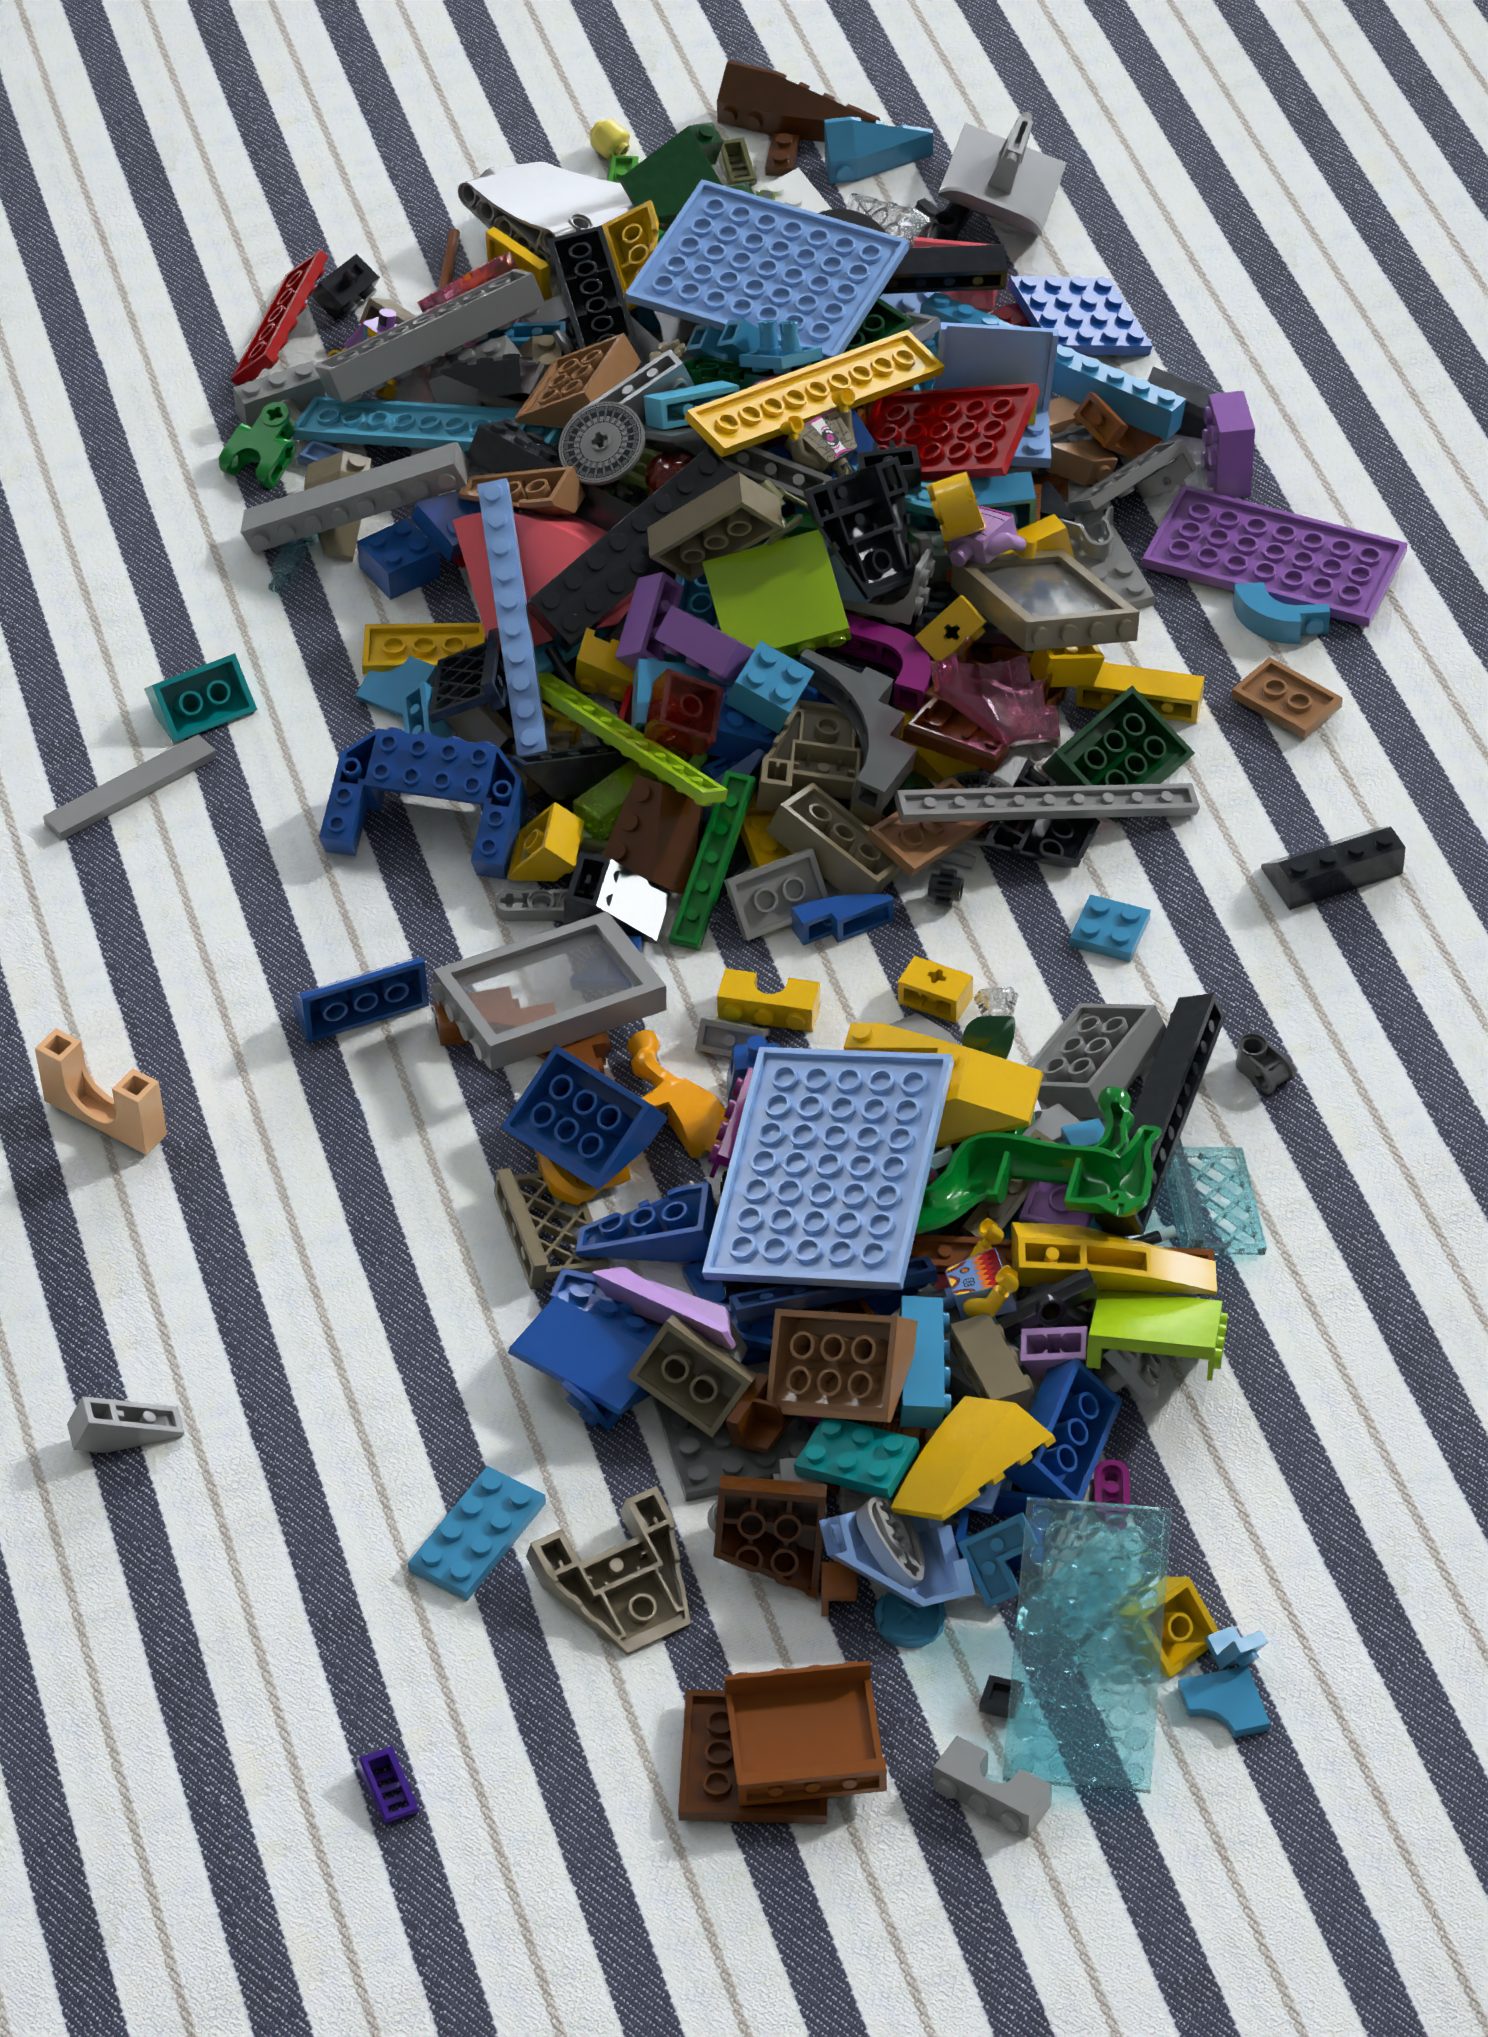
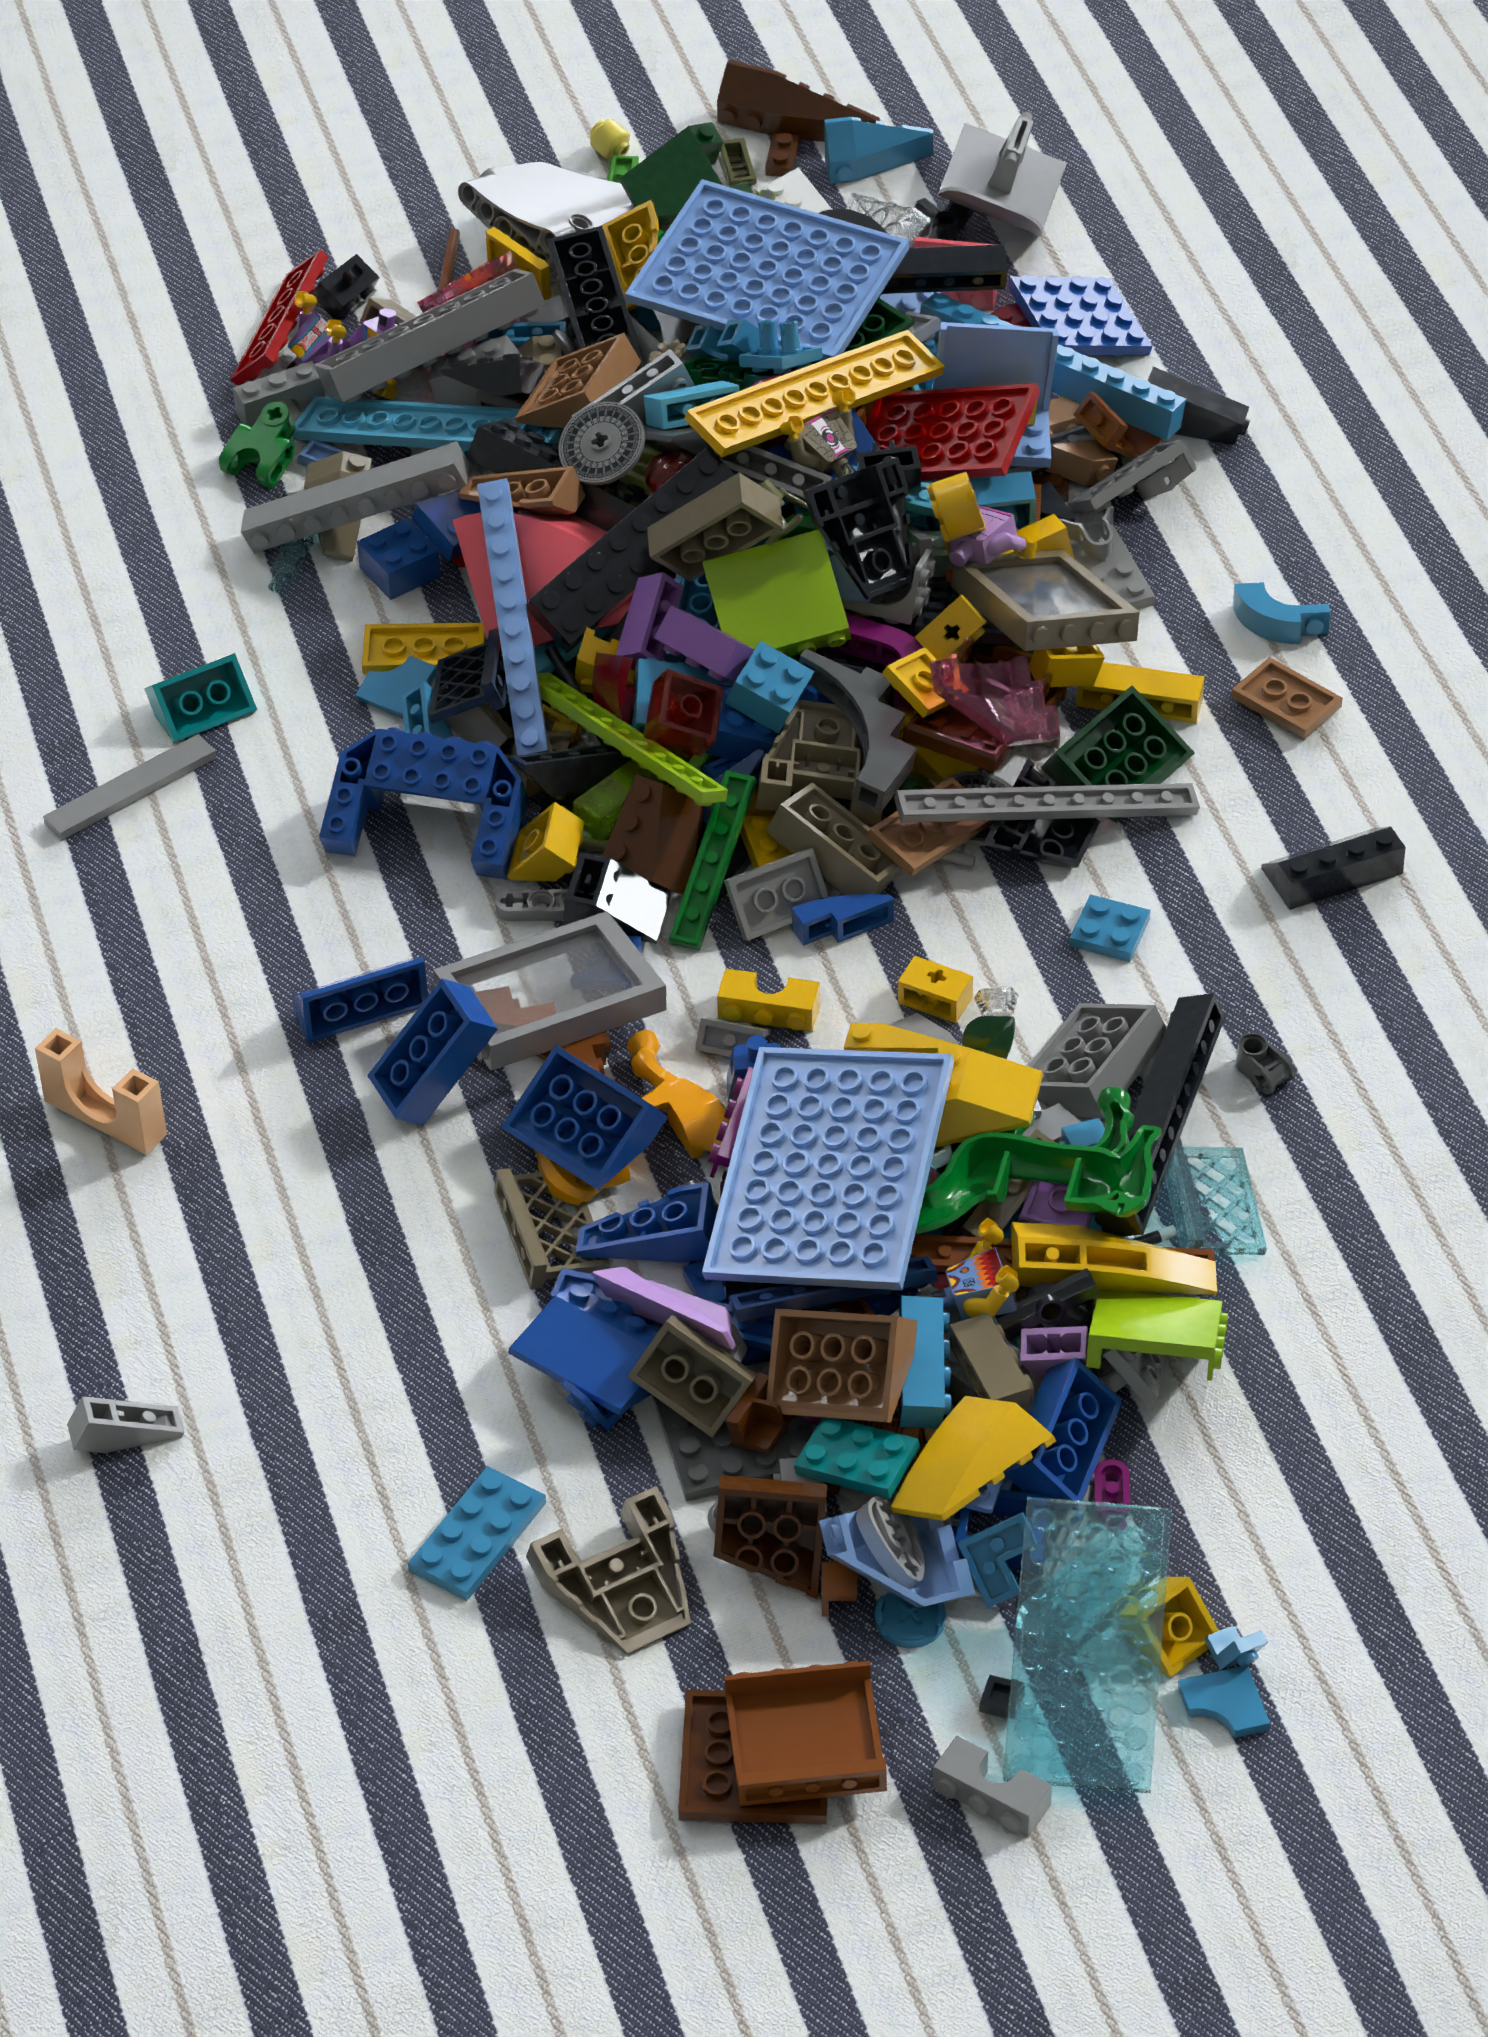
dark purple slope [357,1746,420,1825] -> none
black gear [928,868,964,907] -> none
medium lavender plate [1142,485,1408,627] -> none
medium lavender brick [1201,391,1255,498] -> none
none -> torso [286,291,352,369]
none -> blue brick [367,978,498,1126]
none -> dark red slope [592,652,636,722]
none -> yellow plate [882,647,966,718]

